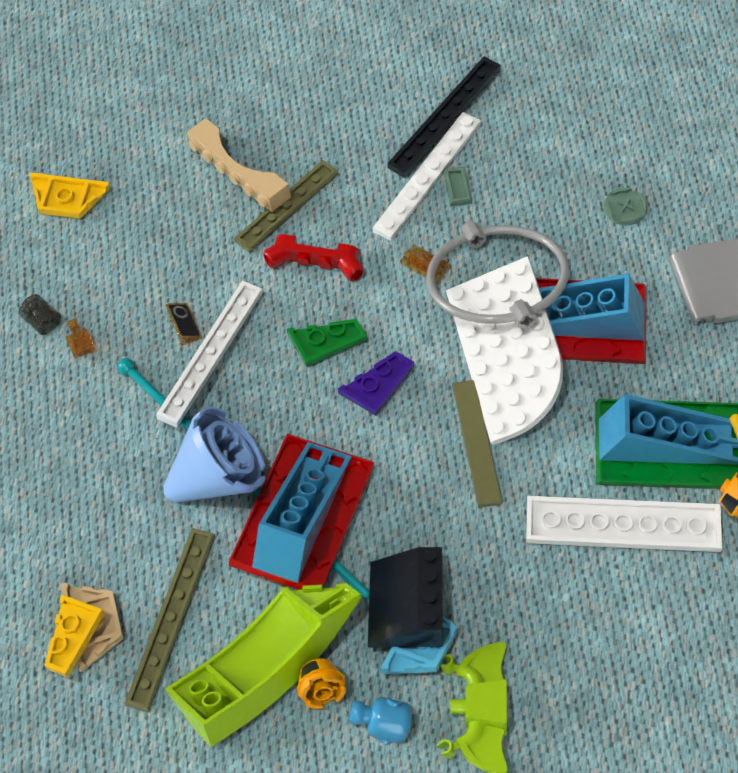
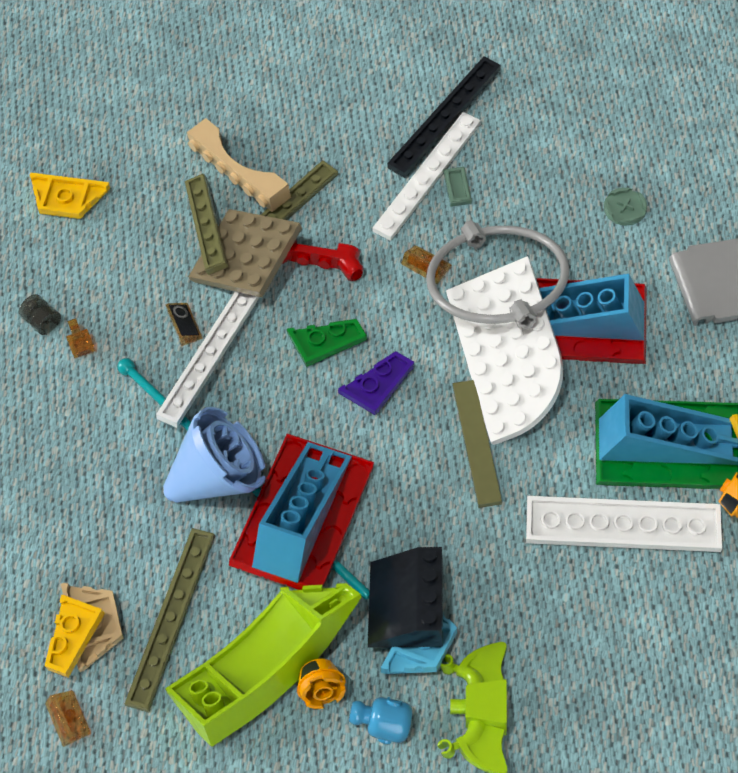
none -> clear orange slope [45,690,91,747]
none -> olive tile [185,173,228,275]
none -> dark tan plate [188,209,302,298]

